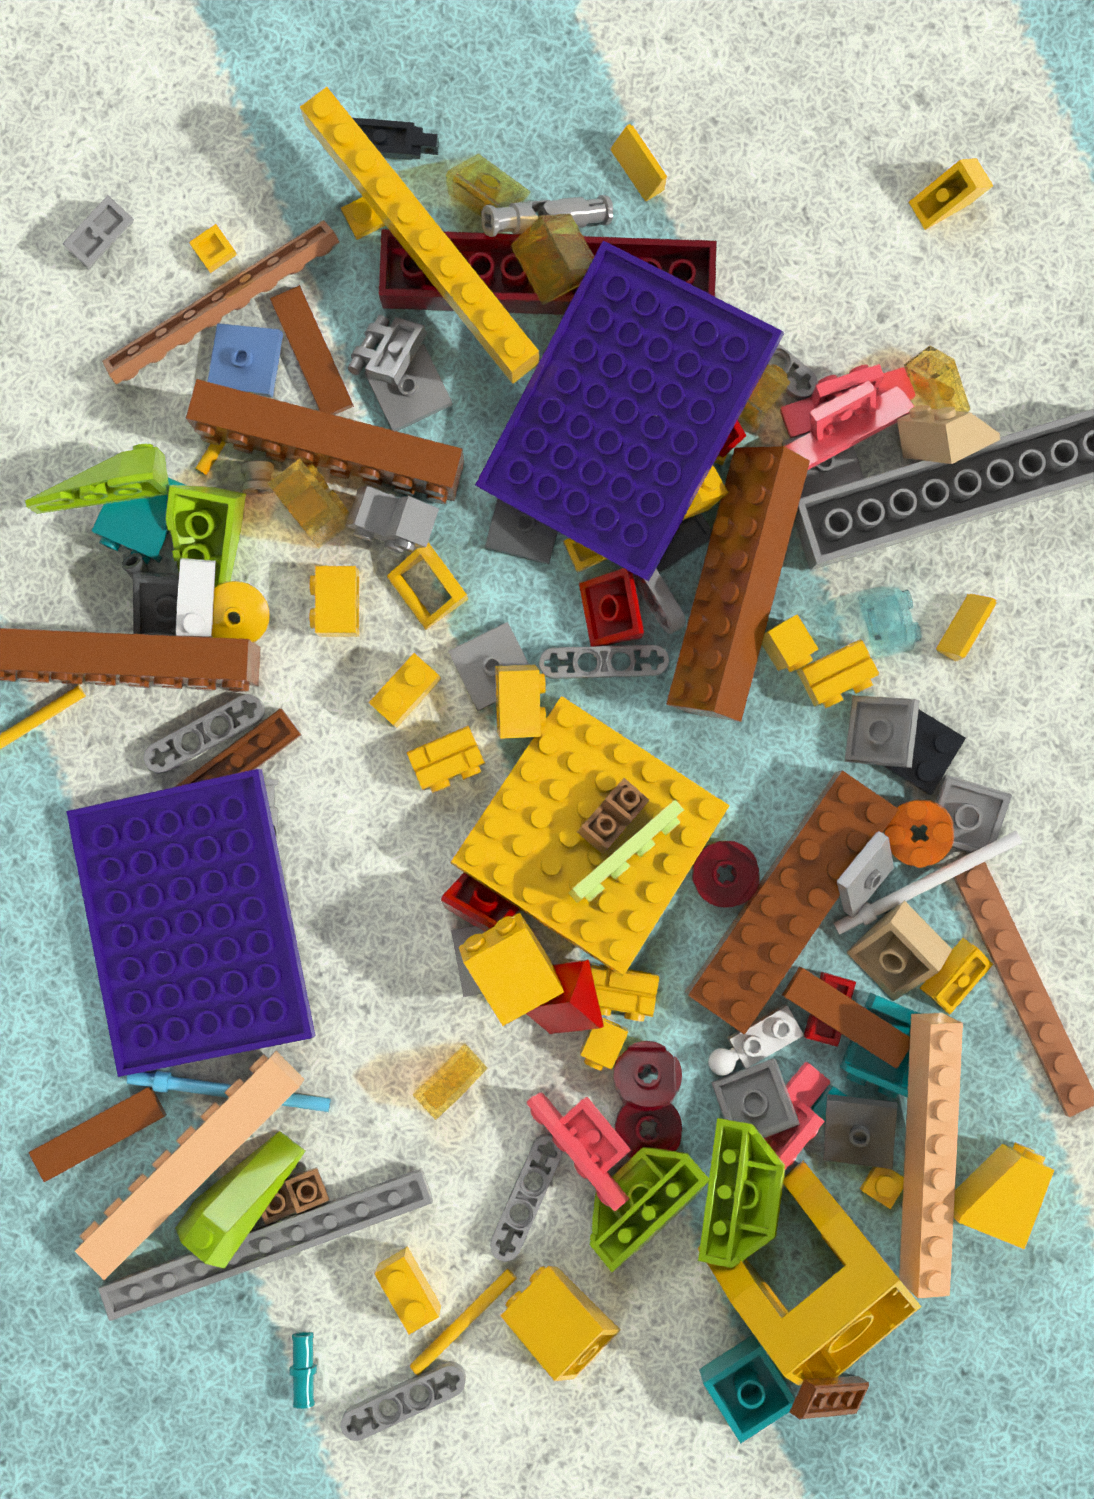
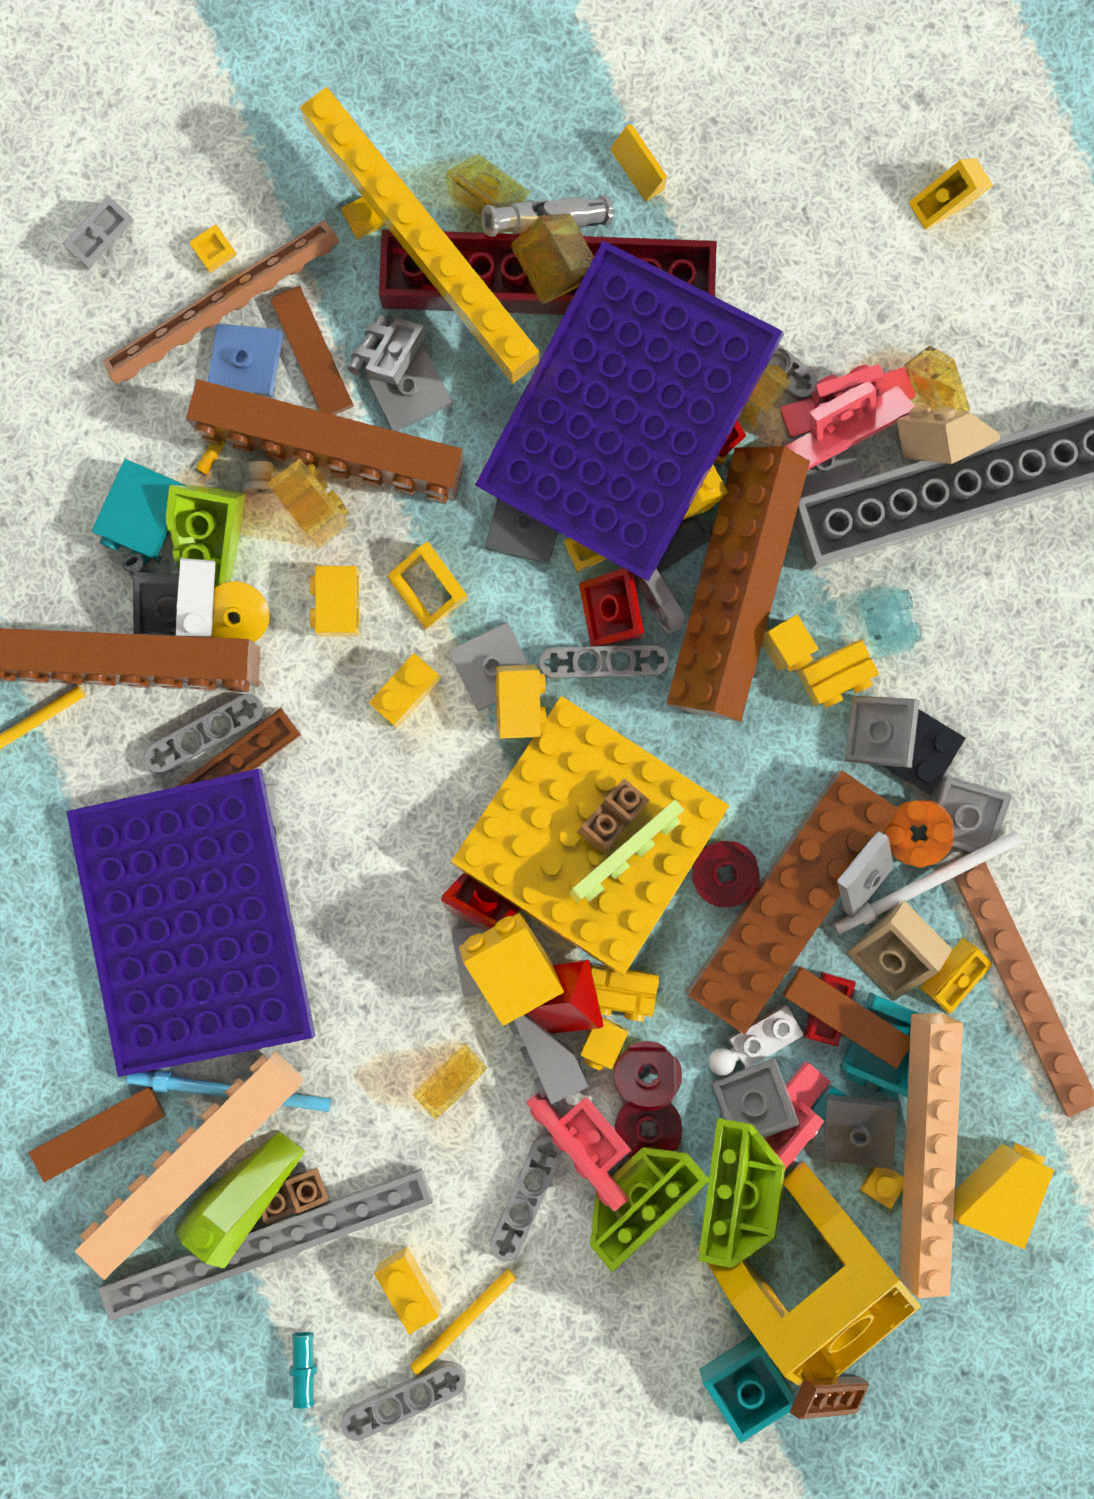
lime wedge [25,444,169,514] -> none
light grey brick [345,486,439,553] -> none
black hinge [353,118,439,160] -> none
yellow brick [406,725,485,793] -> none
yellow slope [500,1266,621,1381] -> none
yellow slope [936,594,997,661] -> none
none -> light grey slope [508,1014,589,1104]

